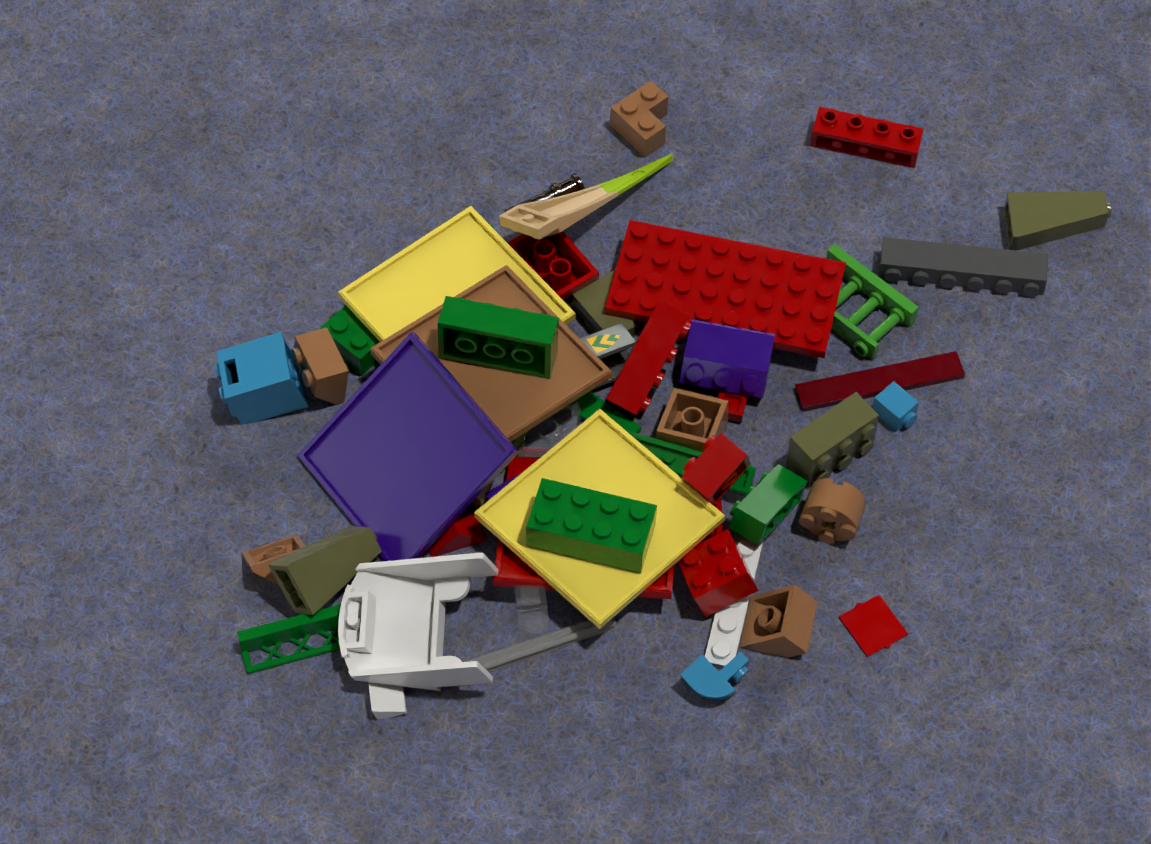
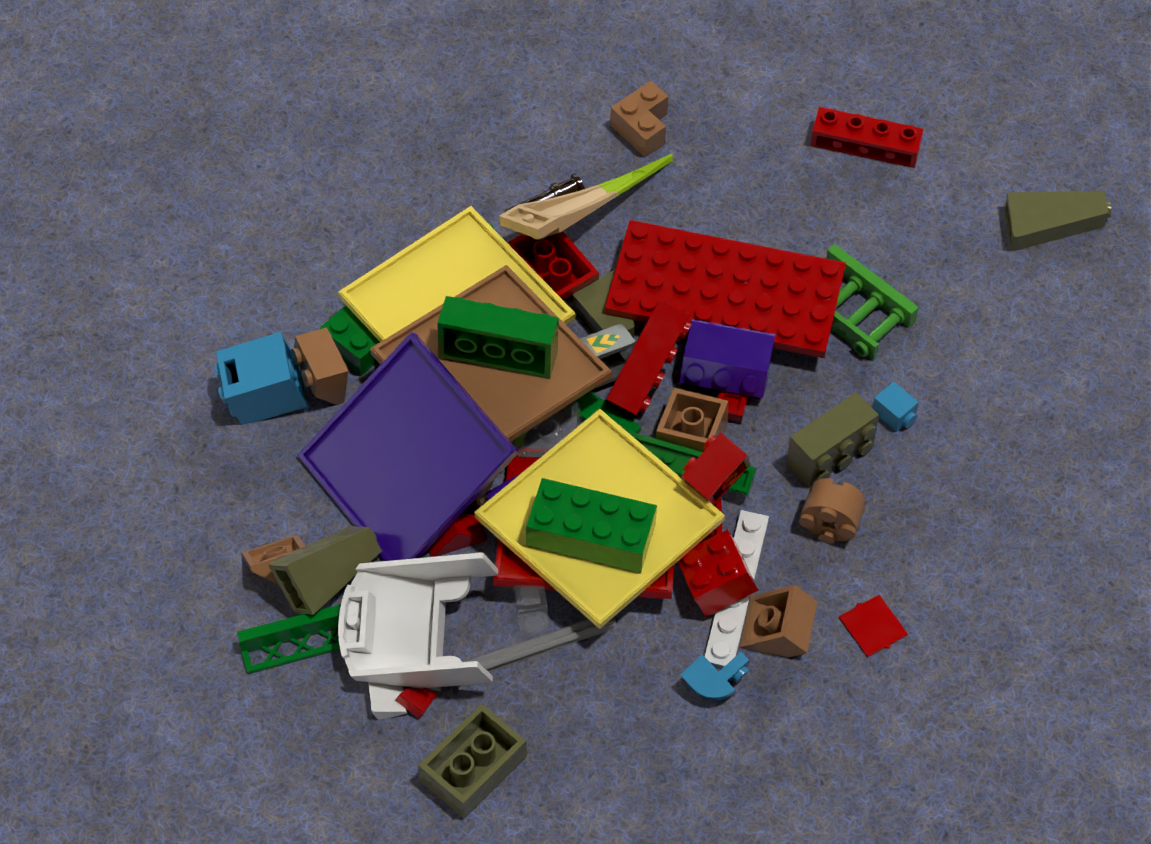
green brick [729,464,808,546] -> none
dark red tile [795,351,965,412] -> none
dark grey brick [879,237,1048,297] -> none
none -> red tile [395,688,437,718]
none -> olive brick [418,703,527,818]

